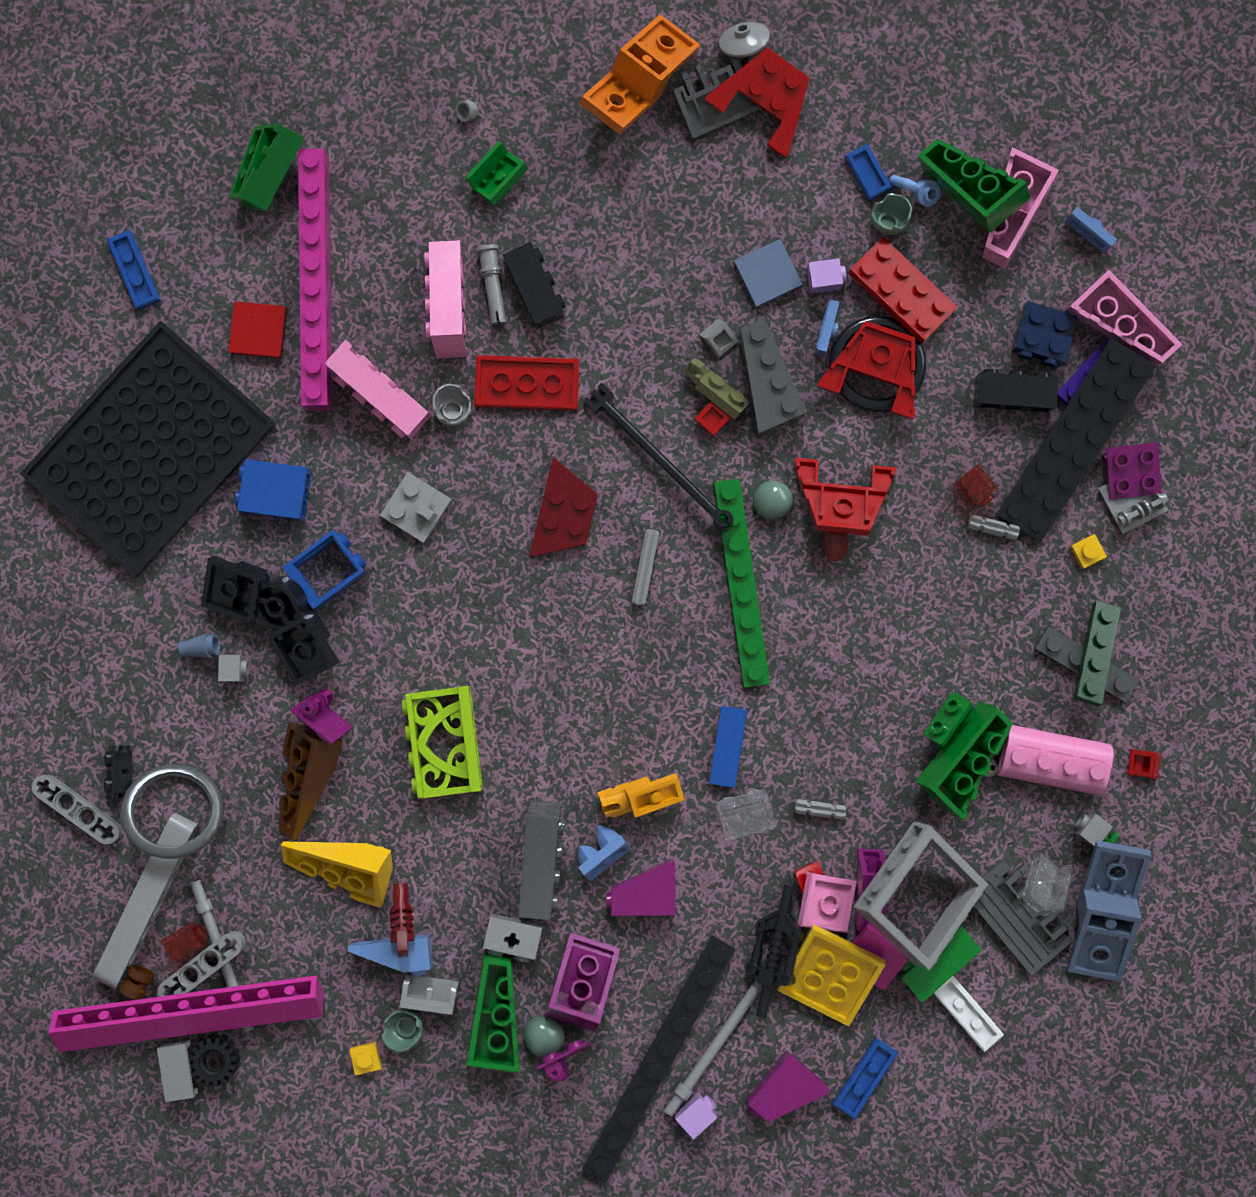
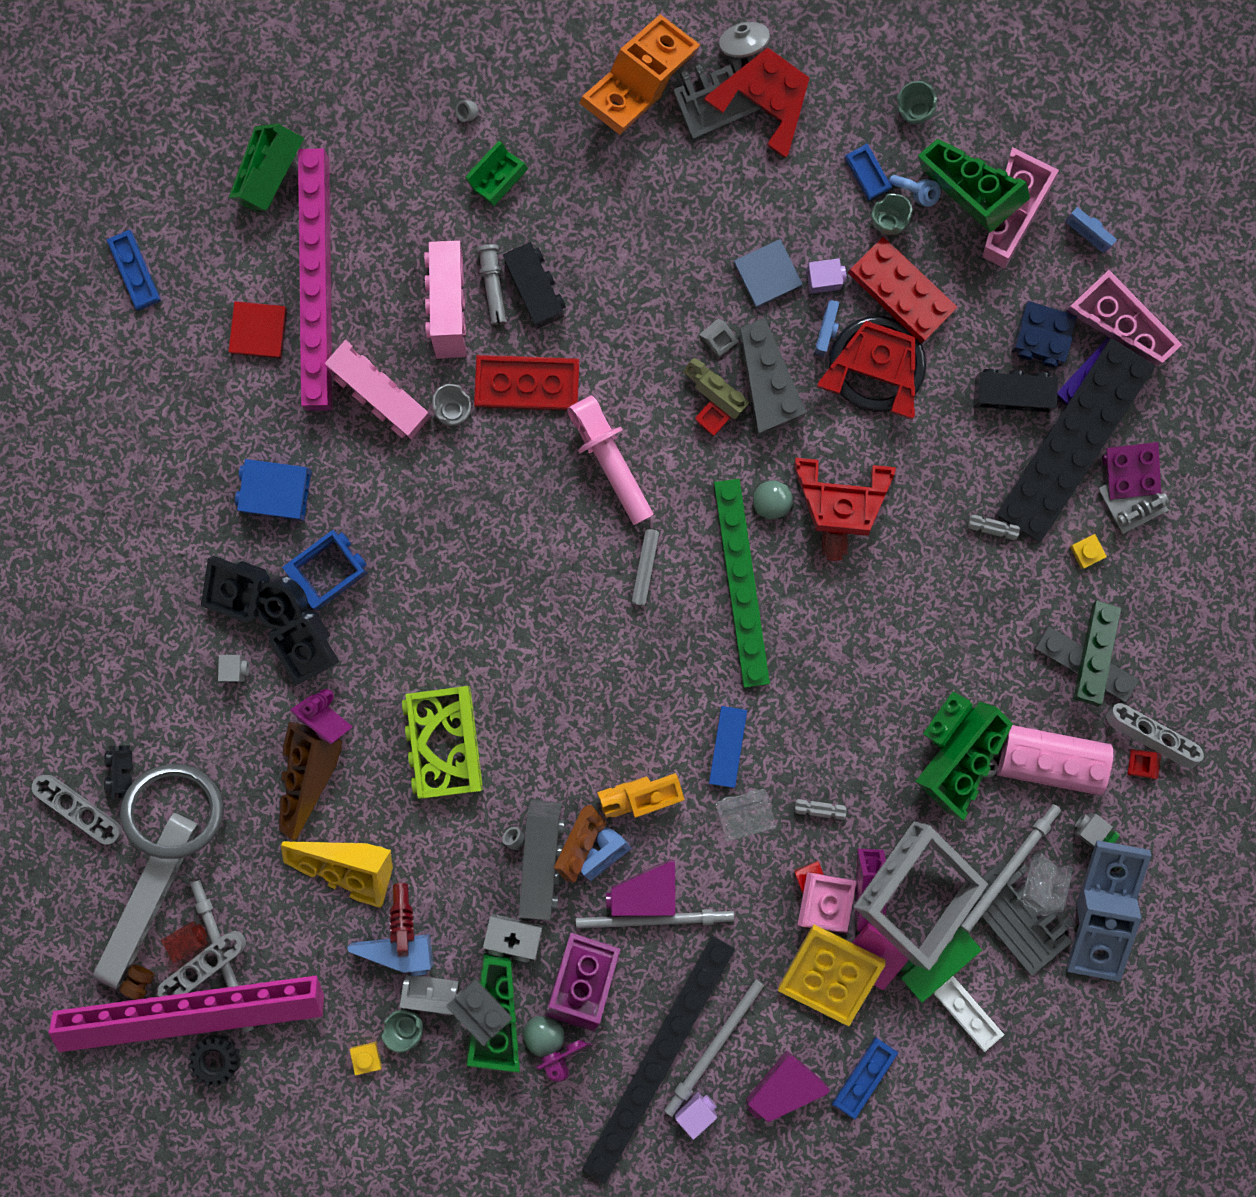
black plate [20,320,277,578] -> none
light grey hinge [157,1040,198,1102] -> none
sand blue cone [178,633,220,658] -> none
light grey hinge [380,472,452,544] -> none
dark red wing [530,459,598,557] -> none
black hinge [583,383,733,532] -> none
black bar [745,884,804,1018] -> none
clear red brick [954,464,998,507] -> none
none -> dark grey plate [446,978,512,1046]
none -> light grey hinge [502,827,525,850]
none -> dark orange plate [554,805,606,883]
none -> bright pink piece [567,395,654,525]
none -> light grey bar [576,909,734,929]
none -> sand green hair [897,81,937,125]
none -> light grey bar [960,804,1061,933]
none -> light grey beam [1106,703,1204,768]

